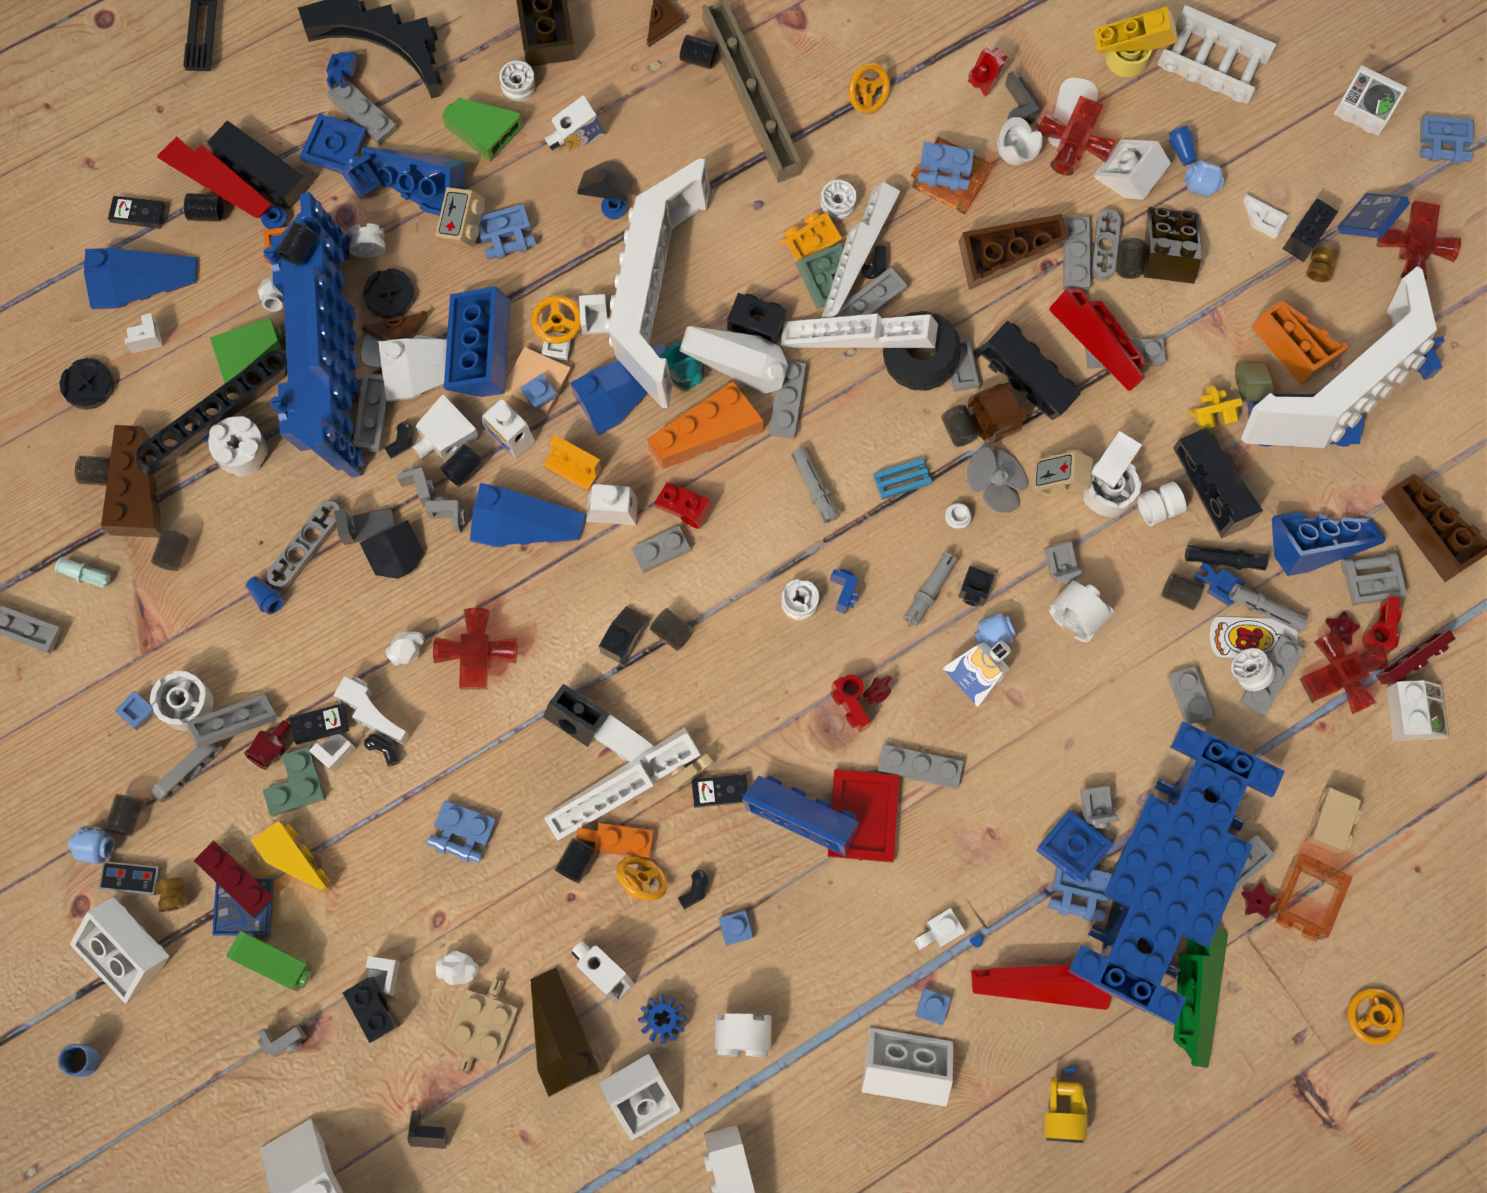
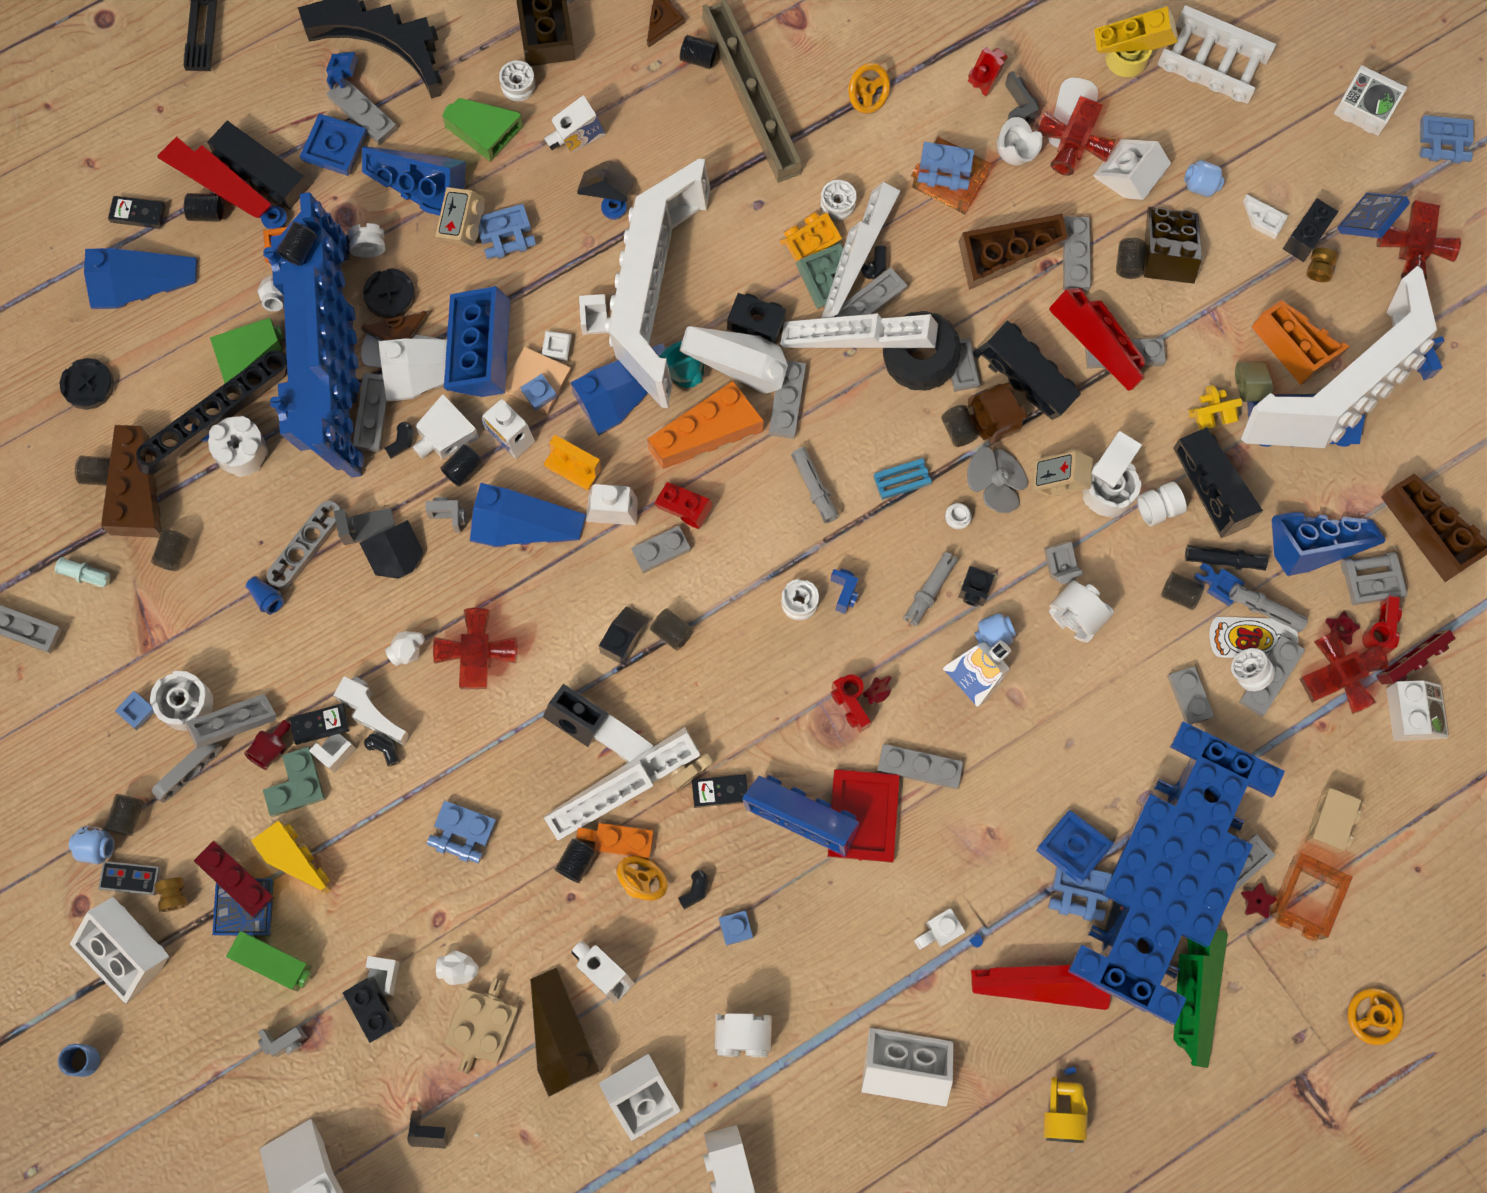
white panel [124,313,163,353] -> none
blue bracket [342,154,382,199] -> none
light grey bracket [397,467,436,507] -> none
light orange piece [531,295,581,344] -> none
blue gear [638,994,687,1044] -> none
medium blue plate [915,988,951,1026] -> none
light grey bracket [1080,785,1119,828] -> none
light grey beam [1091,209,1121,281] -> none
blue cone [1168,126,1197,166] -> none

